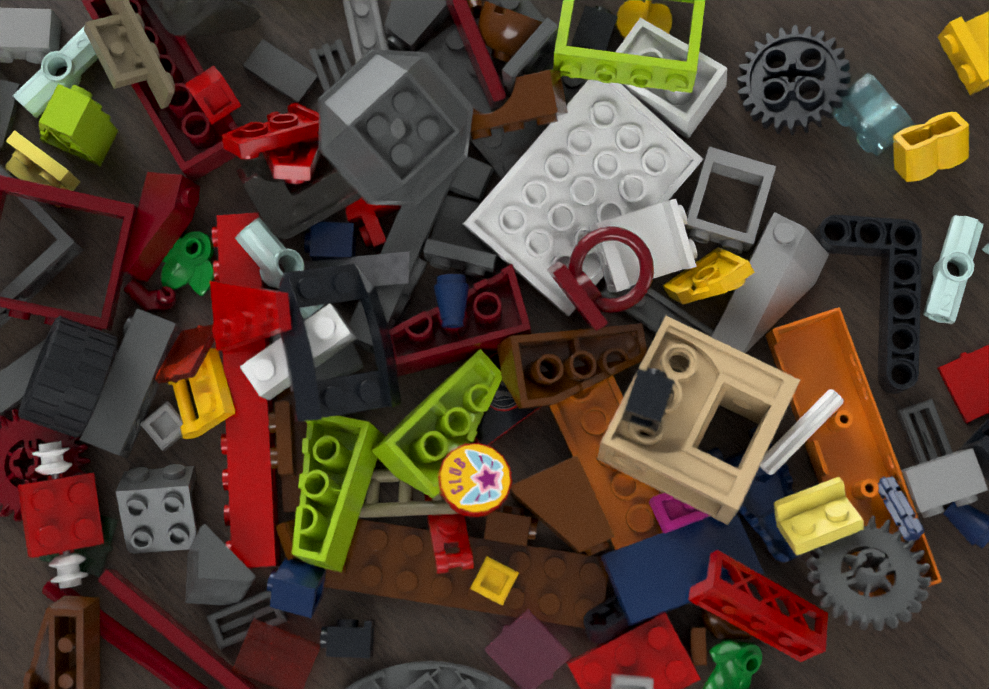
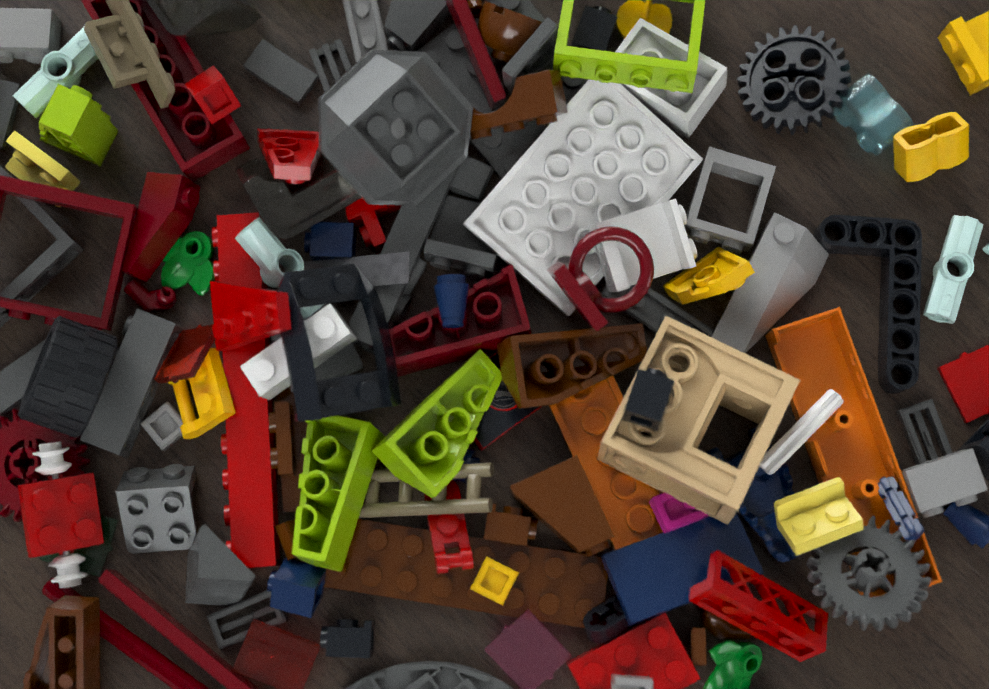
red wing [222,102,319,159] -> none
tile [438,443,512,517] -> none

